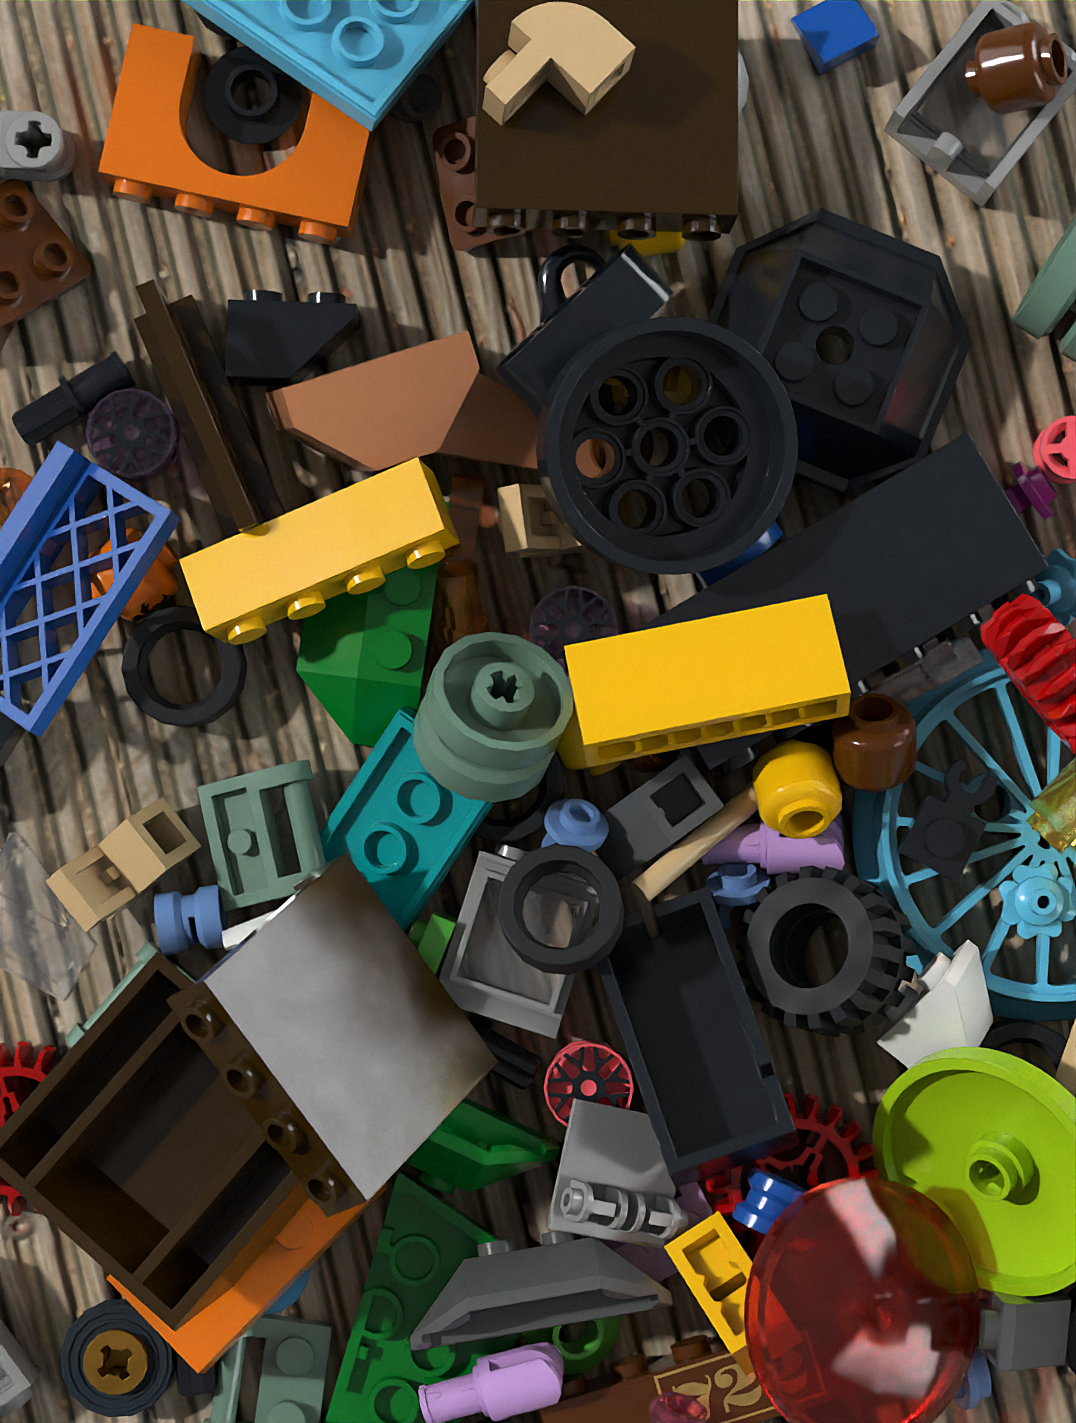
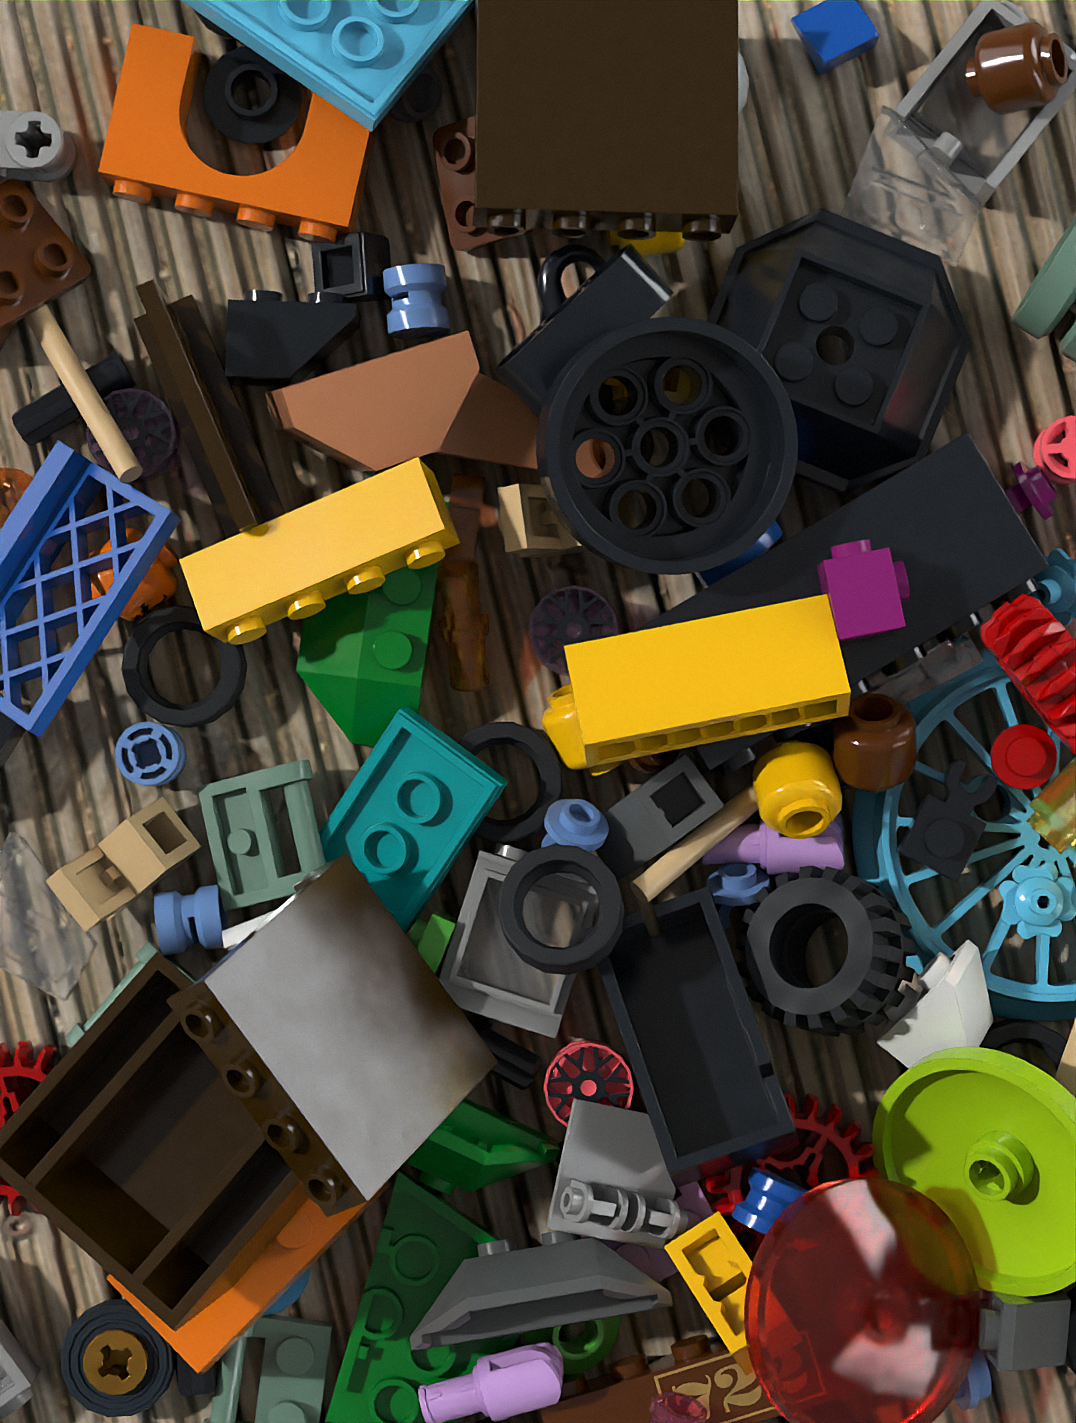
sand green wheel [413,632,573,803] -> none
tan brick [482,2,636,126] -> none
none -> tan bar [24,305,143,483]
none -> medium blue wheel [115,722,187,786]
none -> black slope [311,231,391,303]
none -> medium blue wheel [383,263,451,339]
none -> magenta brick [817,539,910,643]
none -> clear wing [840,105,981,267]
none -> red plate [990,724,1057,789]

